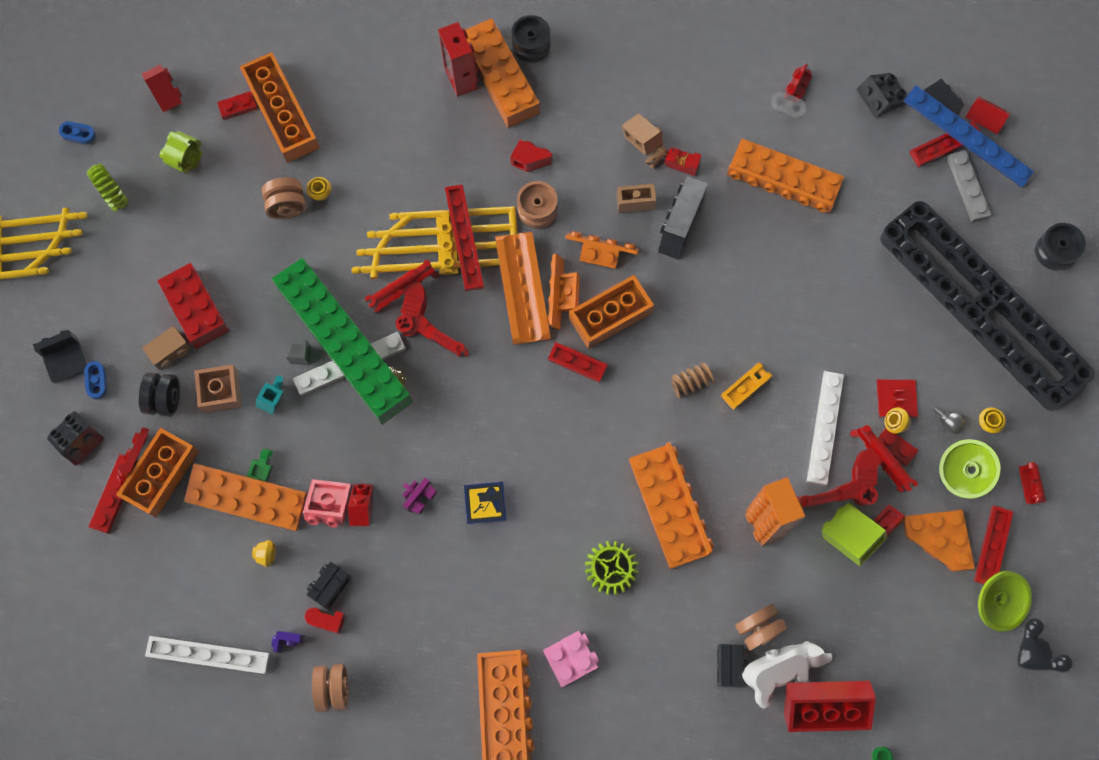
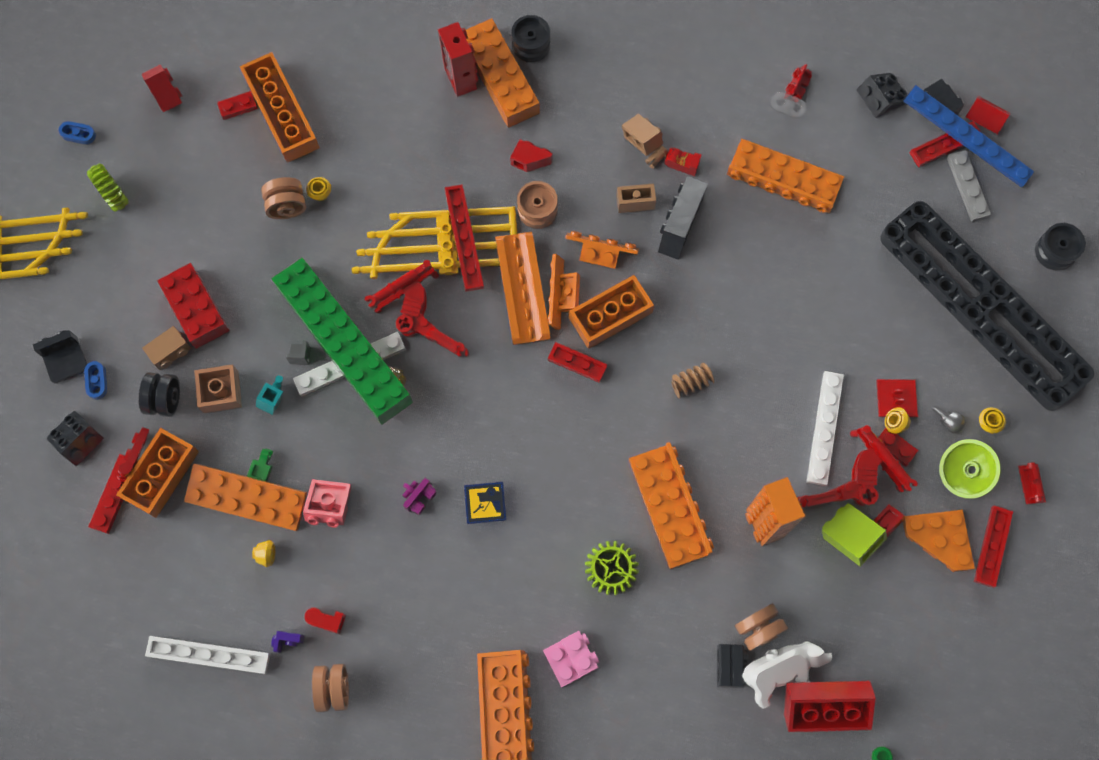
lime brick [159,131,203,174] -> none
black brick [306,561,352,610] -> none
red slope [348,483,373,526] -> none
light orange plate [721,362,773,410] -> none
lime dish [978,571,1032,632] -> none
black head [1017,618,1073,673] -> none

